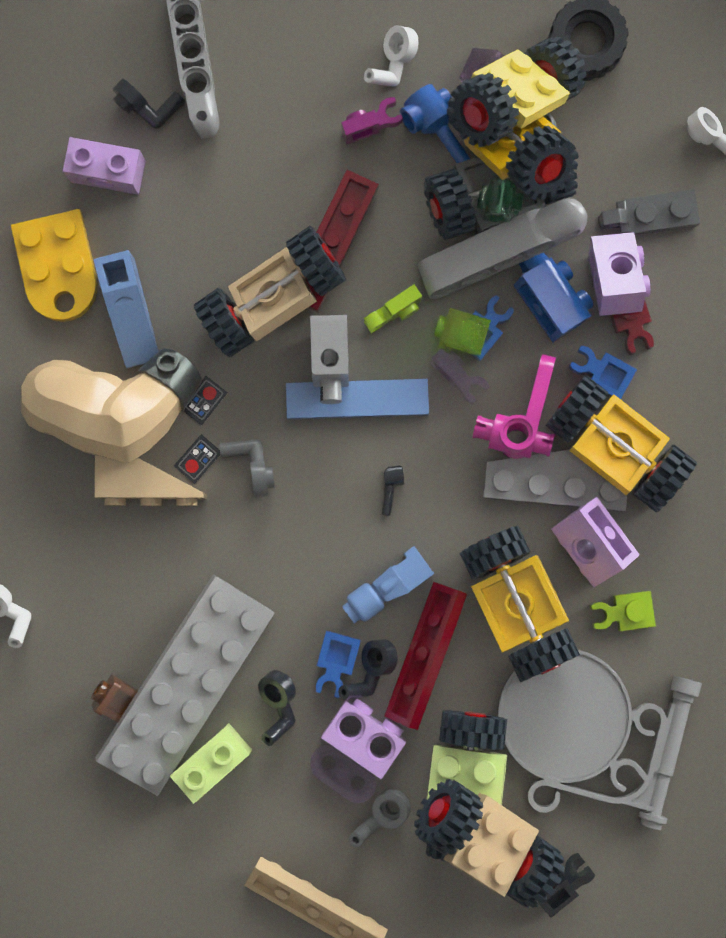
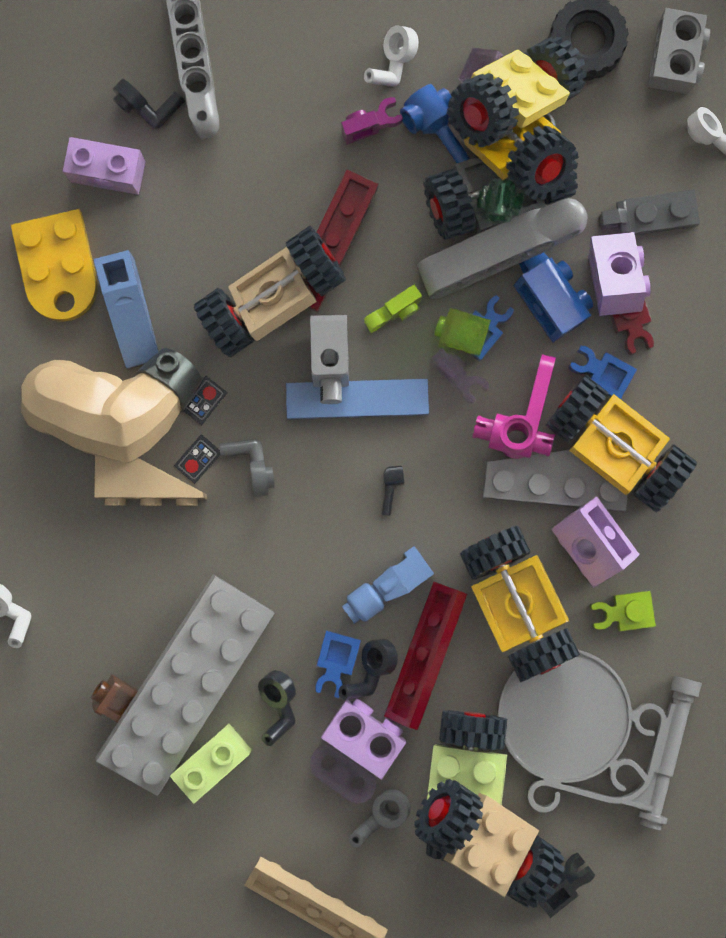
none -> light grey brick [647,8,710,94]

